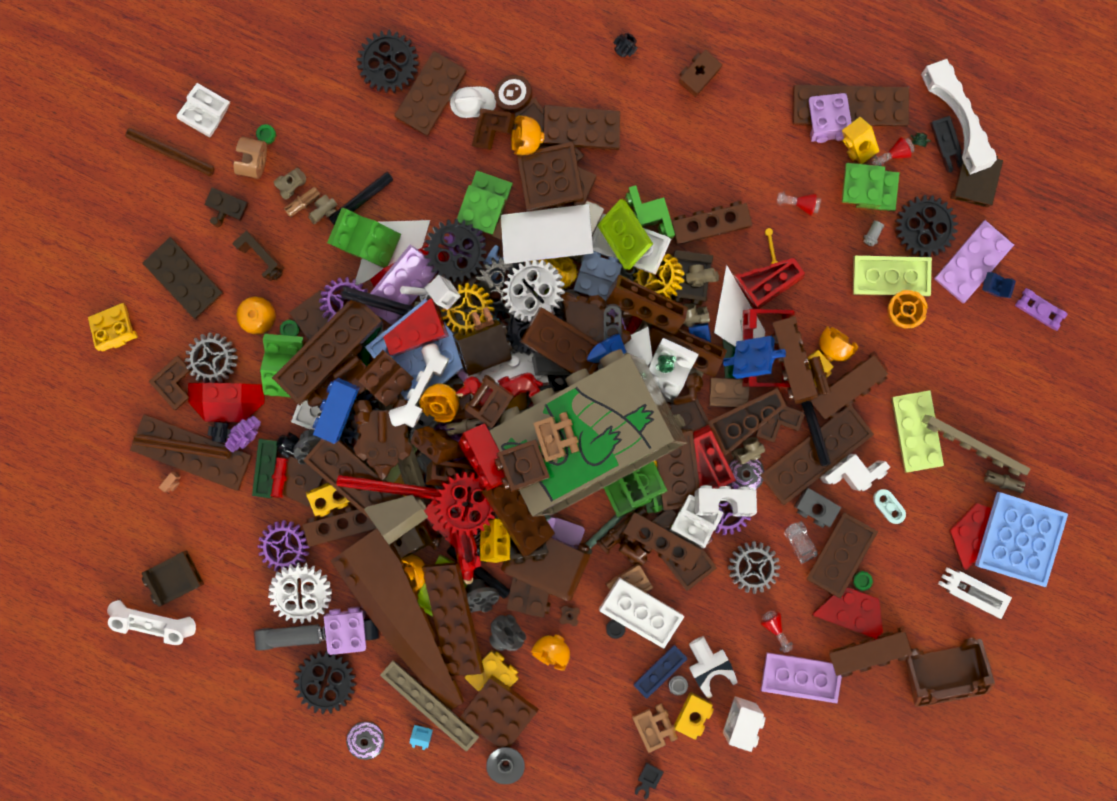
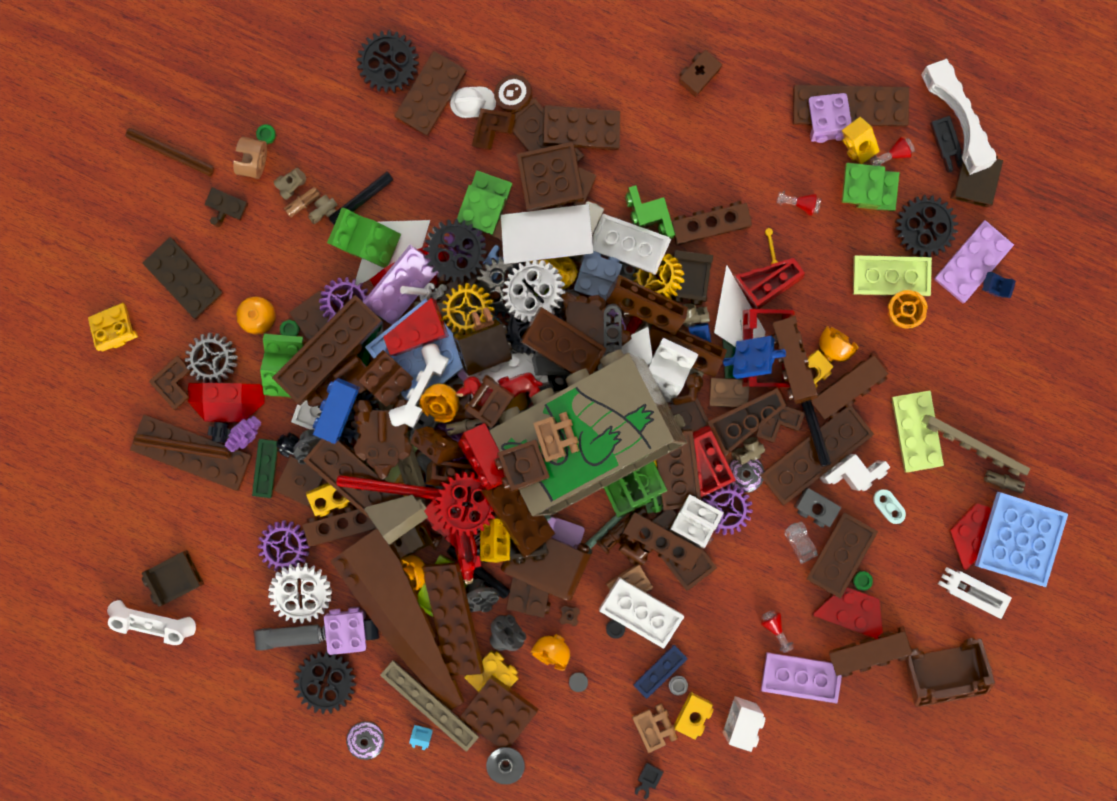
nougat plate [159,472,181,492] -> none
white slope [177,83,230,138] -> none
dark brown panel [232,231,285,281] -> none
red pin [270,458,288,498] -> none
black axle [340,286,413,316] -> none
white brick [425,275,461,310] -> none
light orange cylinder [511,115,544,155] -> none
blue plate [587,334,627,363] -> none
lime plate [597,199,653,270] -> none
black gear [613,33,638,57] -> none
clear green plate [655,355,677,374] -> none
dark tan plate [686,265,719,287] -> none
white connector [689,636,738,698] -> none
white arch [695,485,757,517] -> none
light grey gear [728,541,780,594] -> none
reddish brown axle [808,356,831,395] -> none
light grey pin [863,221,884,247] -> none
clear green plate [910,132,931,147] -> none
medium lavender plate [1015,288,1068,331] -> none
none -> dark grey tile [569,672,588,692]

